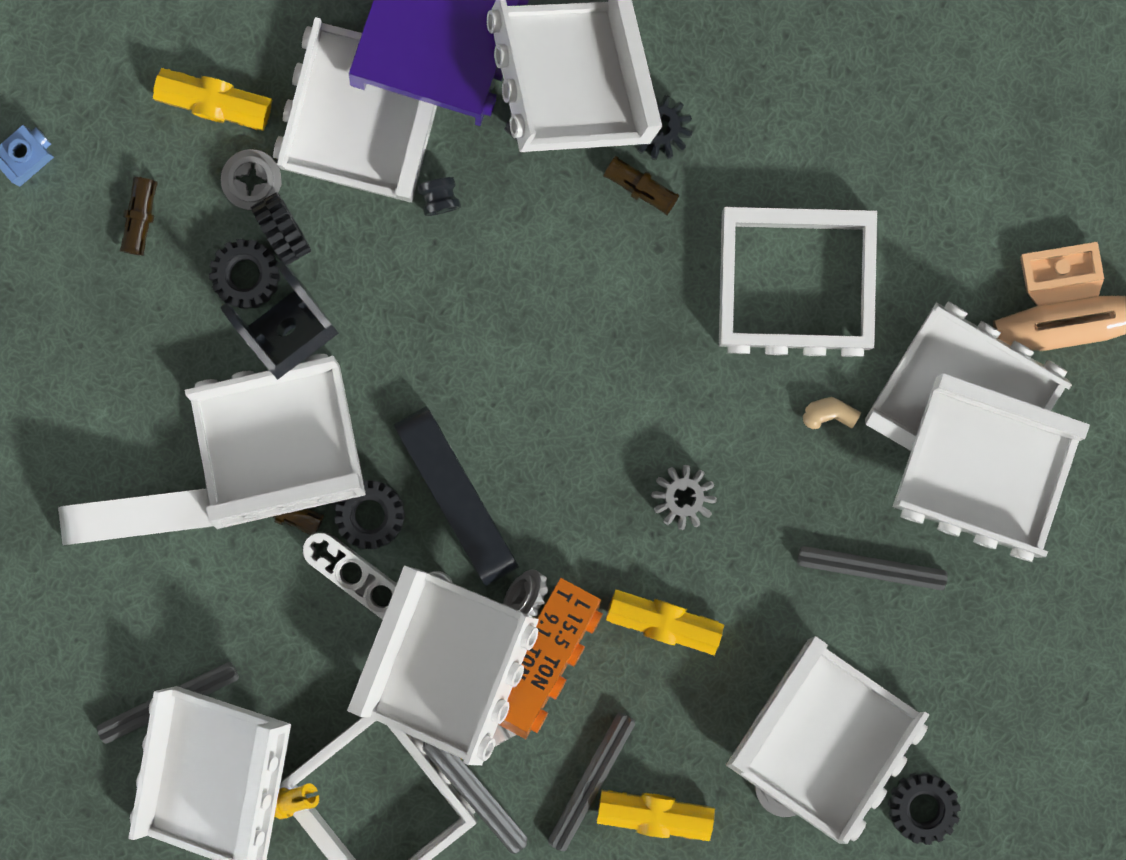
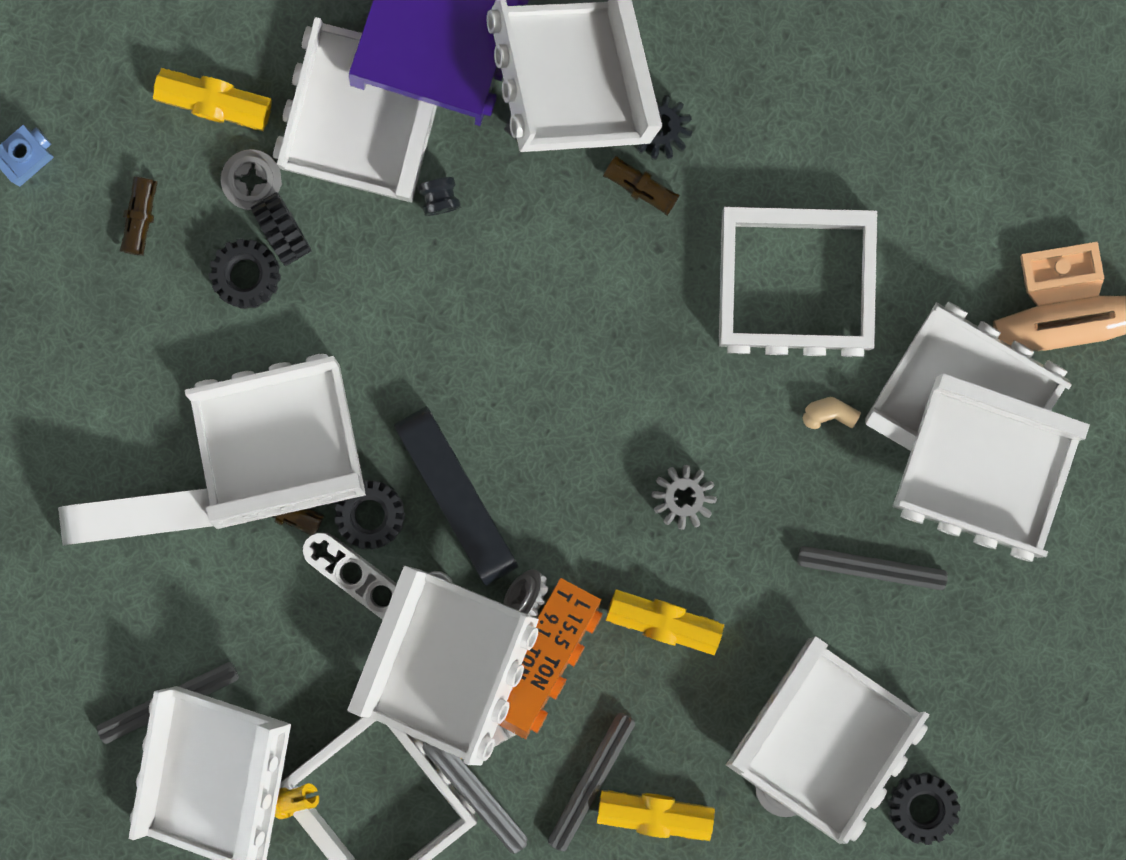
black hose [220,260,339,380] -> none

